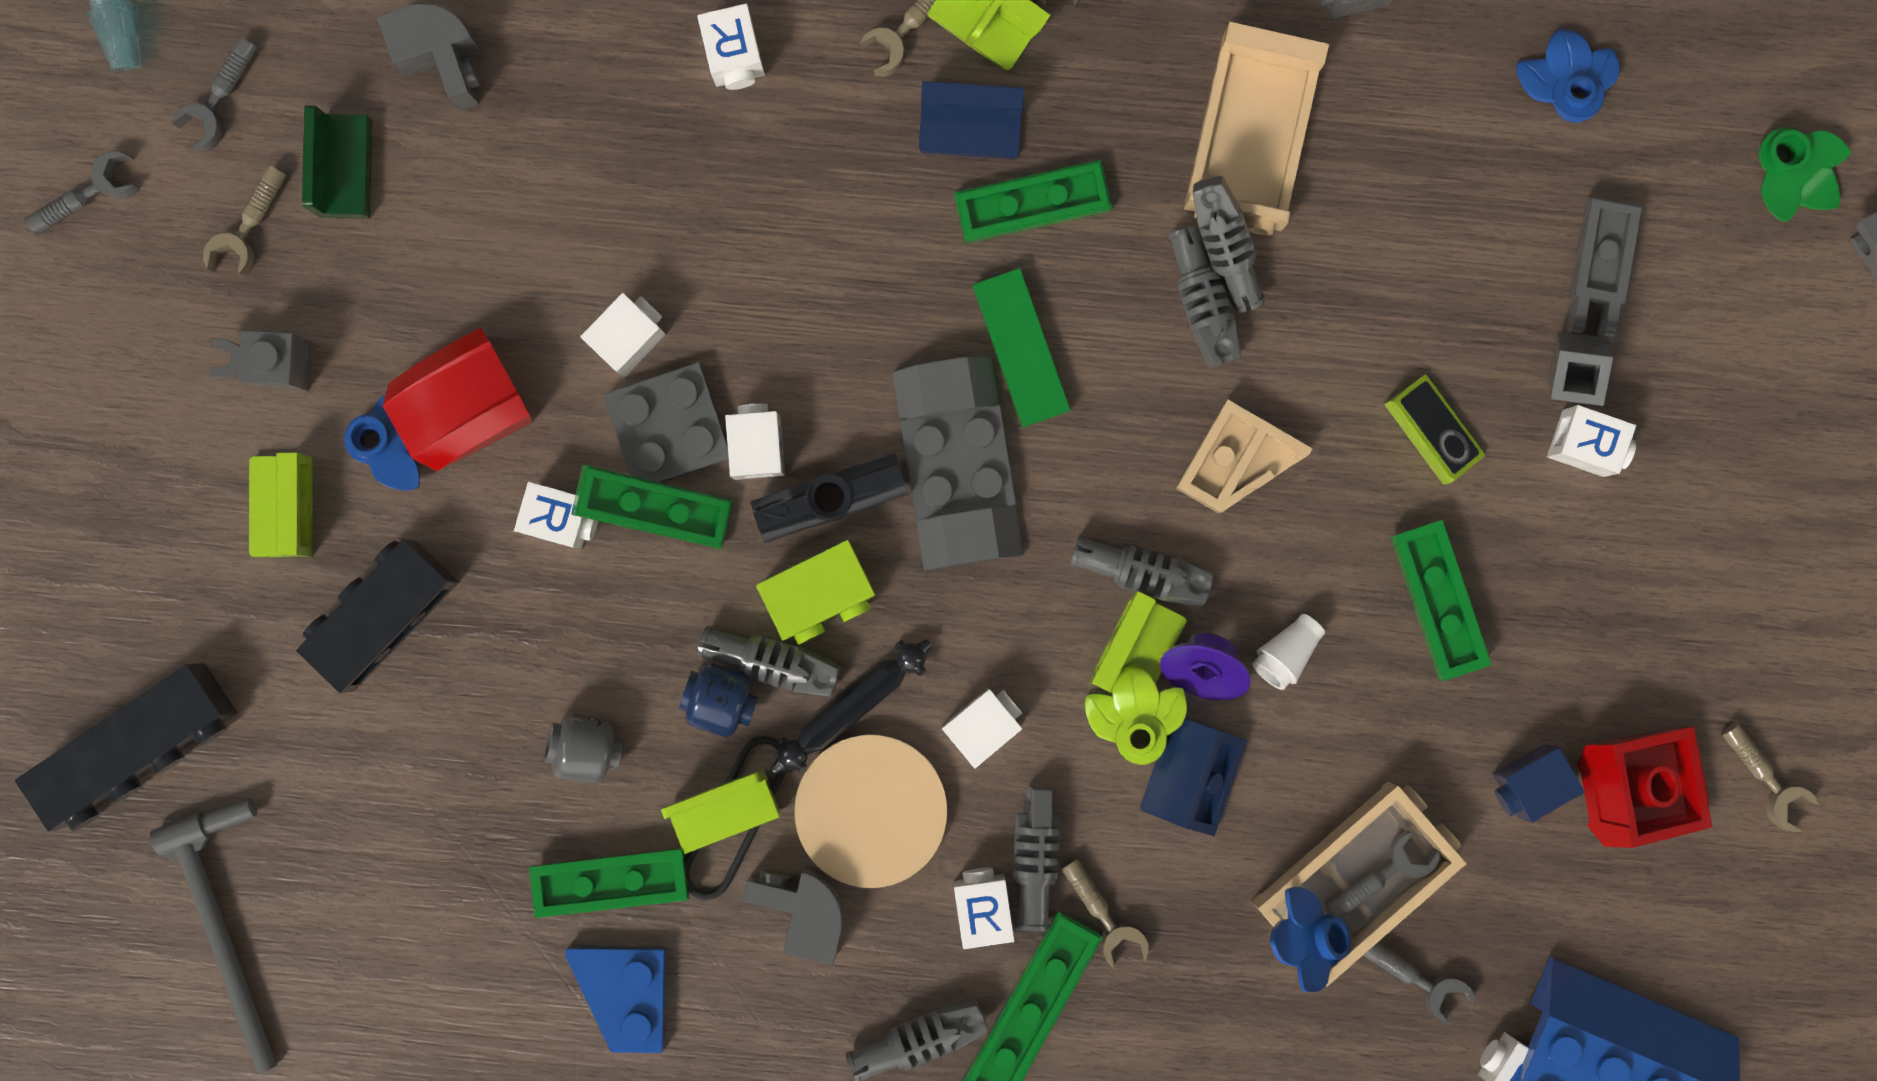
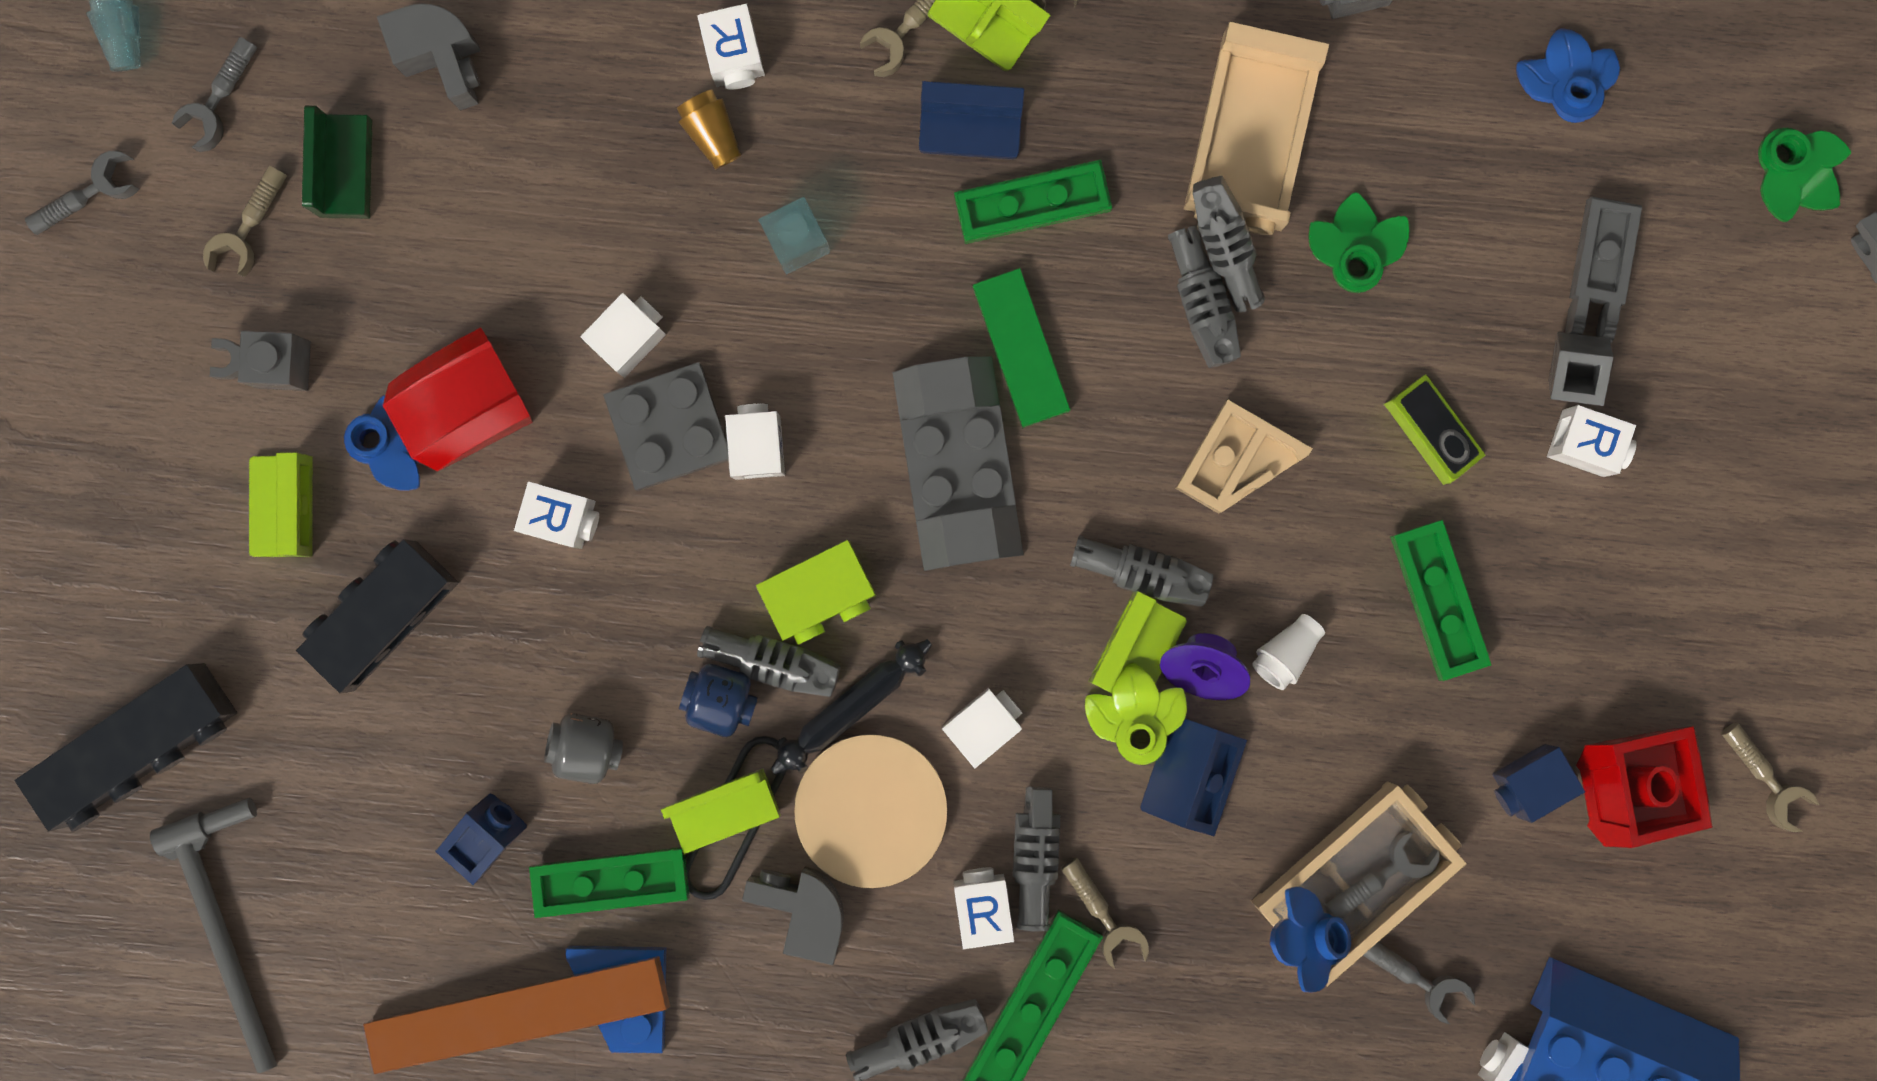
green tile [571,465,733,549] -> none
black piece [750,453,909,543] -> none
none -> dark orange tile [363,956,671,1074]
none -> dark blue bracket [435,793,527,885]
none -> pearl gold cone [677,89,742,170]
none -> clear light blue brick [758,197,830,275]
none -> green plate [1308,192,1409,293]

